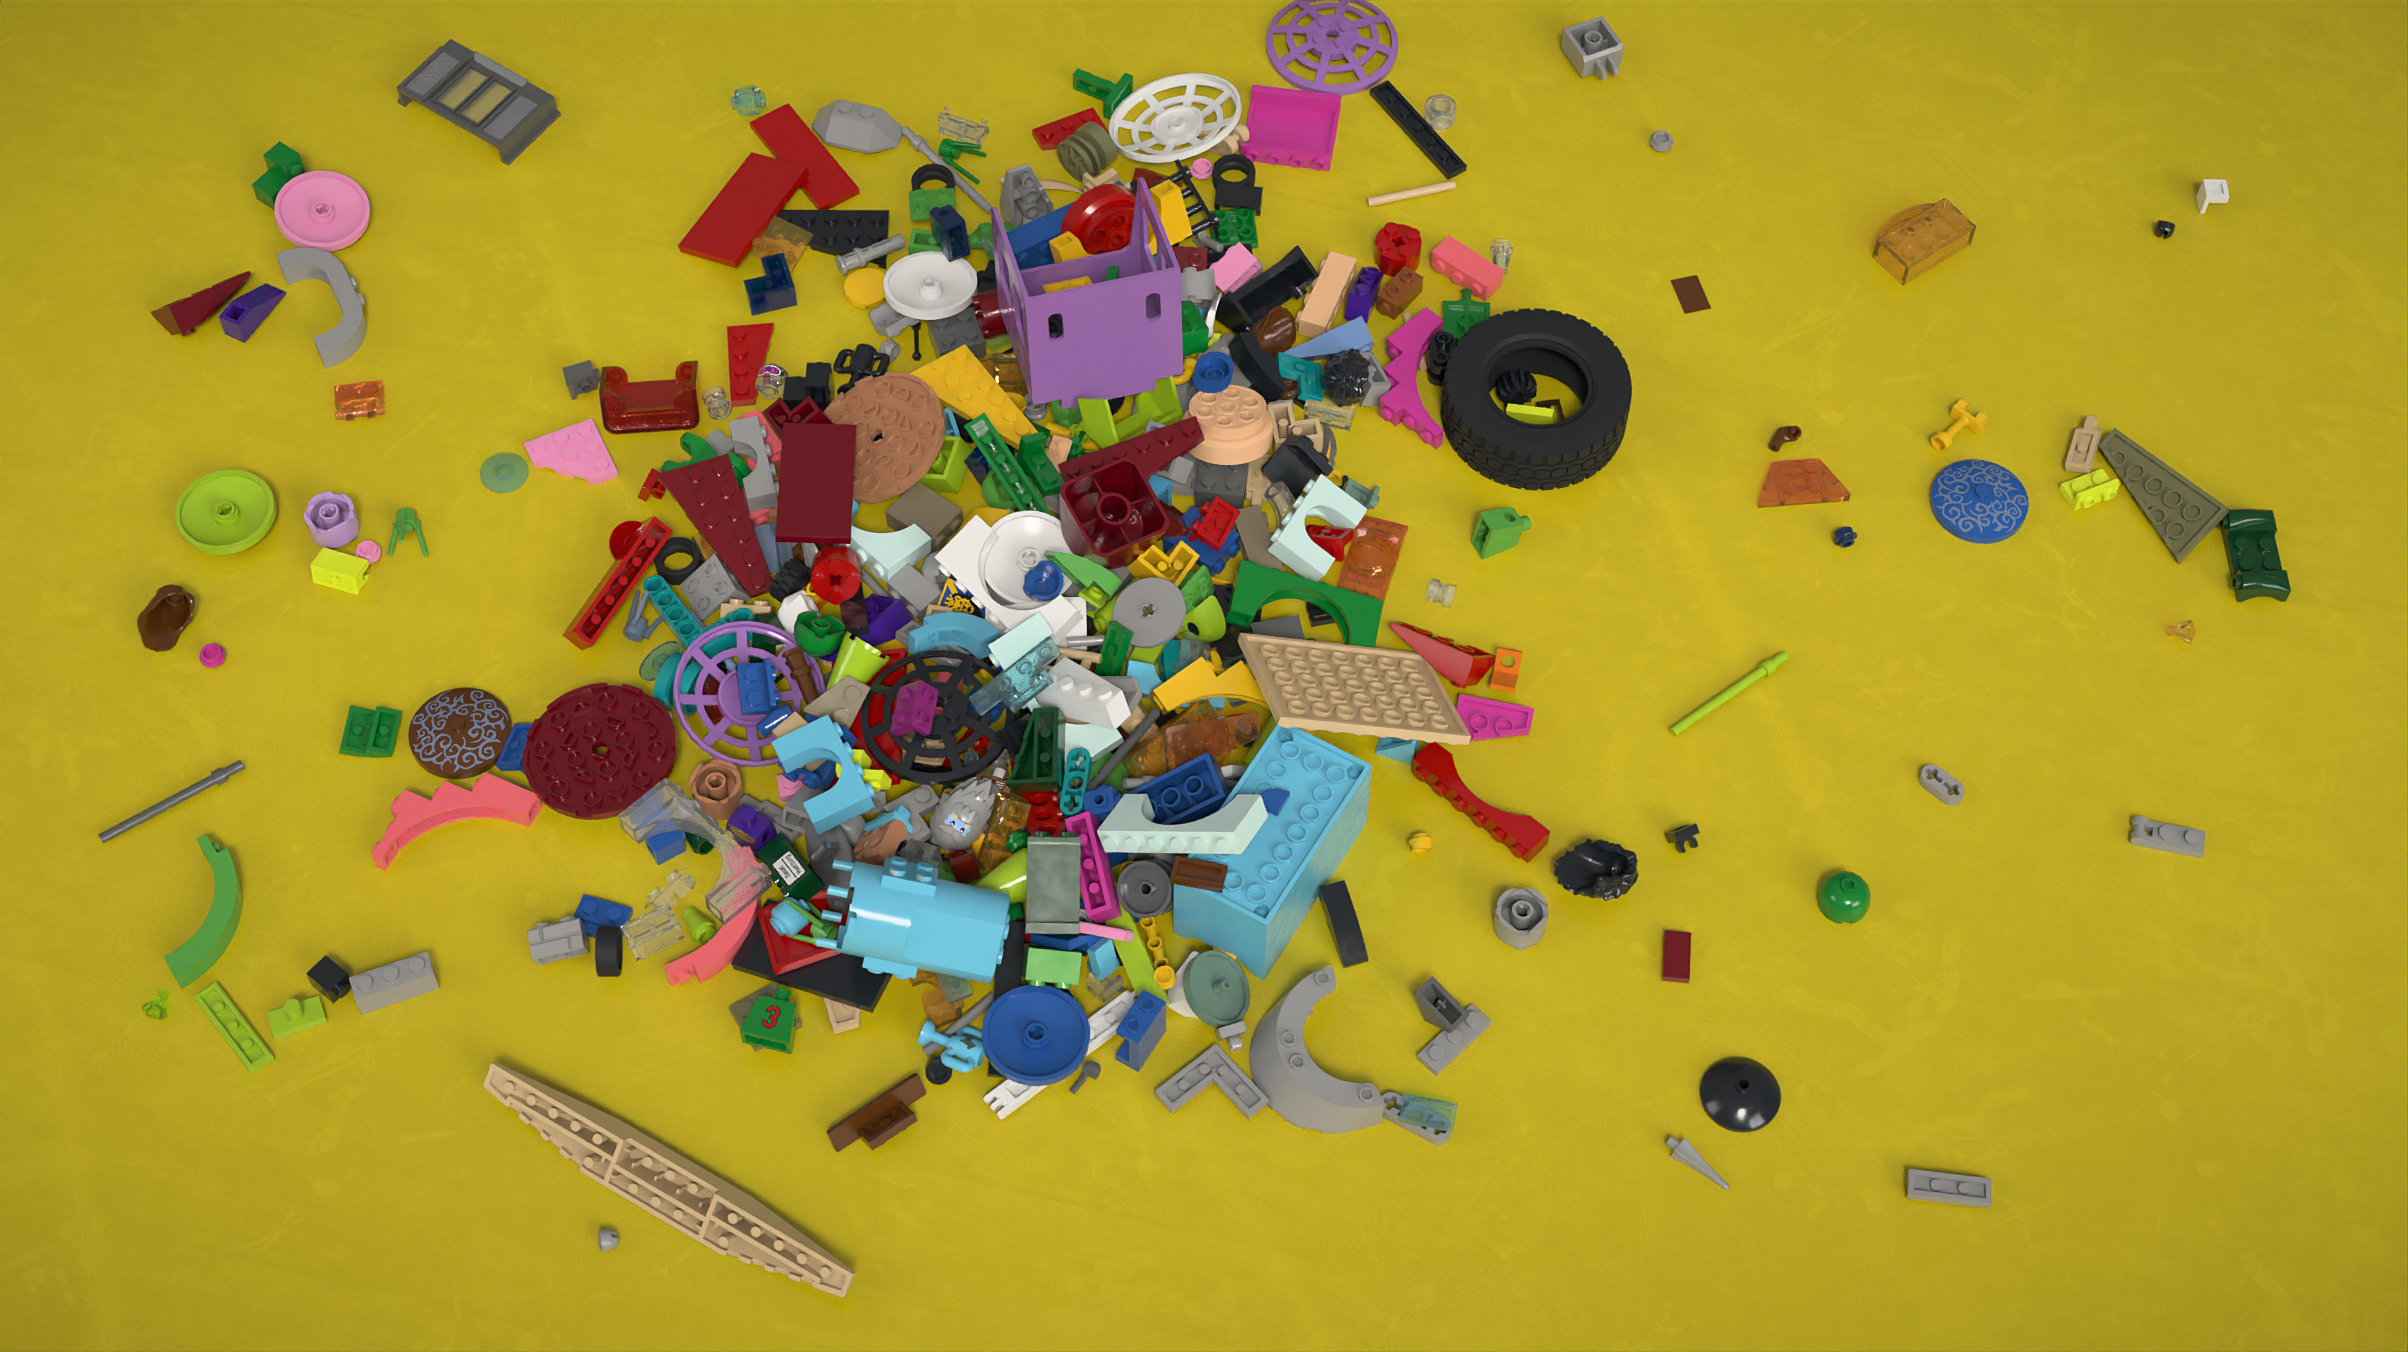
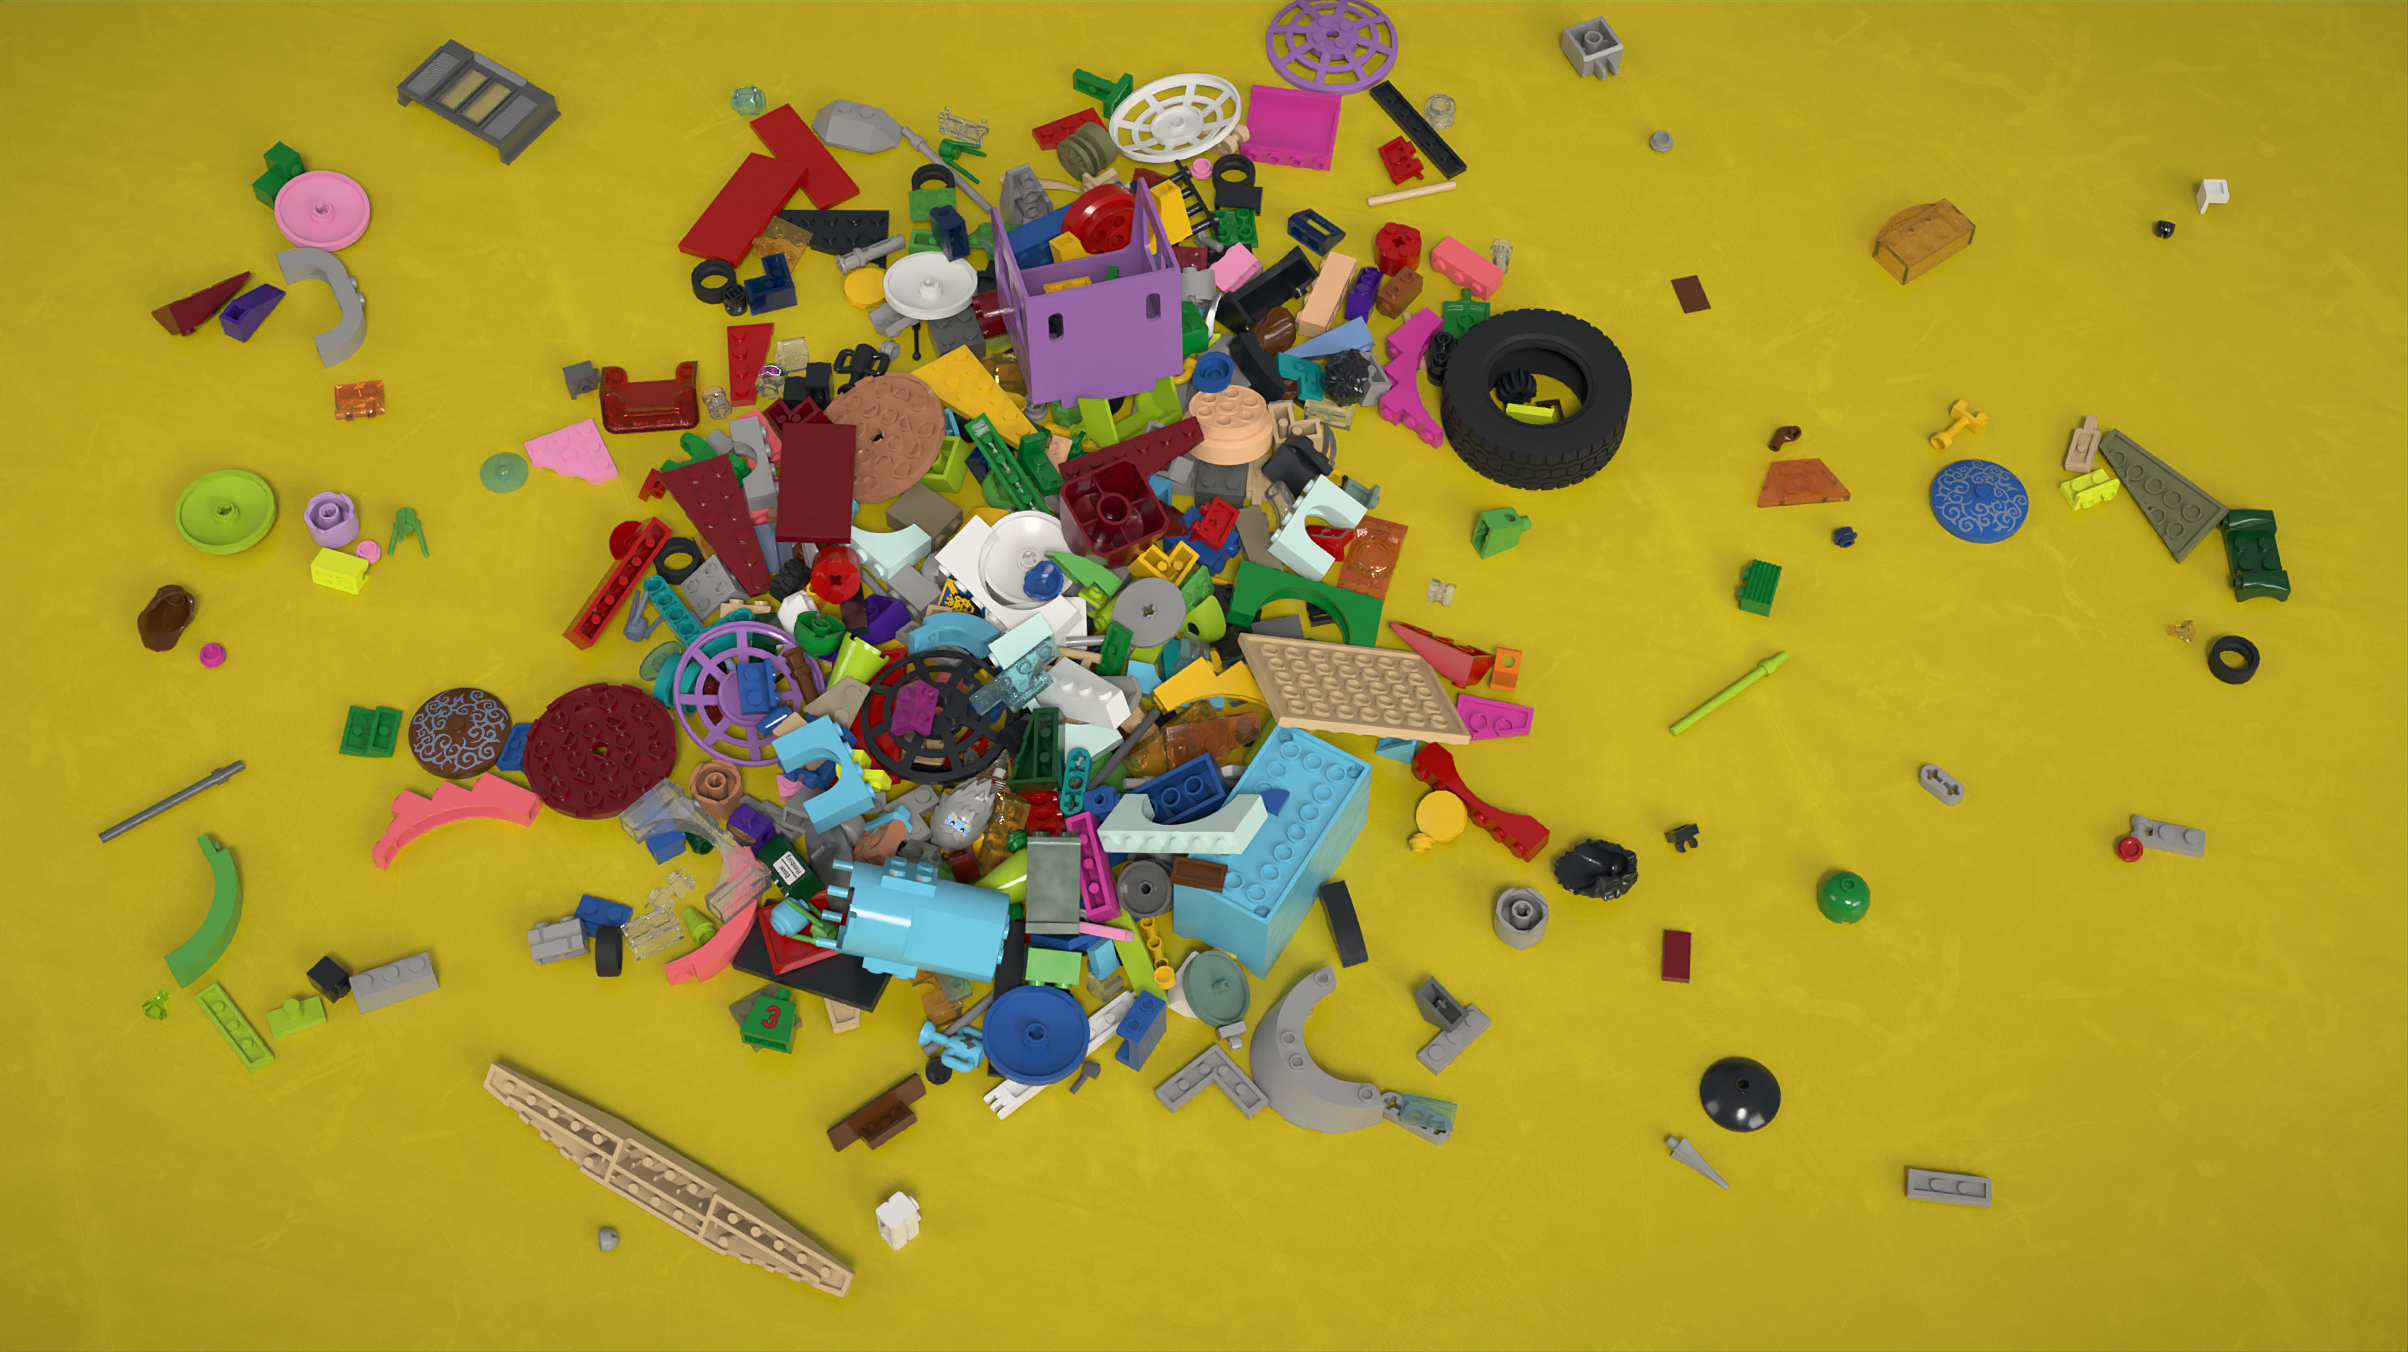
none -> black tyre [691,259,737,304]
none -> black wheel [722,284,748,317]
none -> clear brick [773,337,810,374]
none -> white brick [876,1191,921,1251]
none -> tile [1287,208,1346,257]
none -> red bracket [1378,135,1424,186]
none -> yellow tile [1416,791,1467,842]
none -> green brick [1737,559,1782,617]
none -> red plate [2117,837,2143,863]
none -> black tyre [2208,635,2260,685]

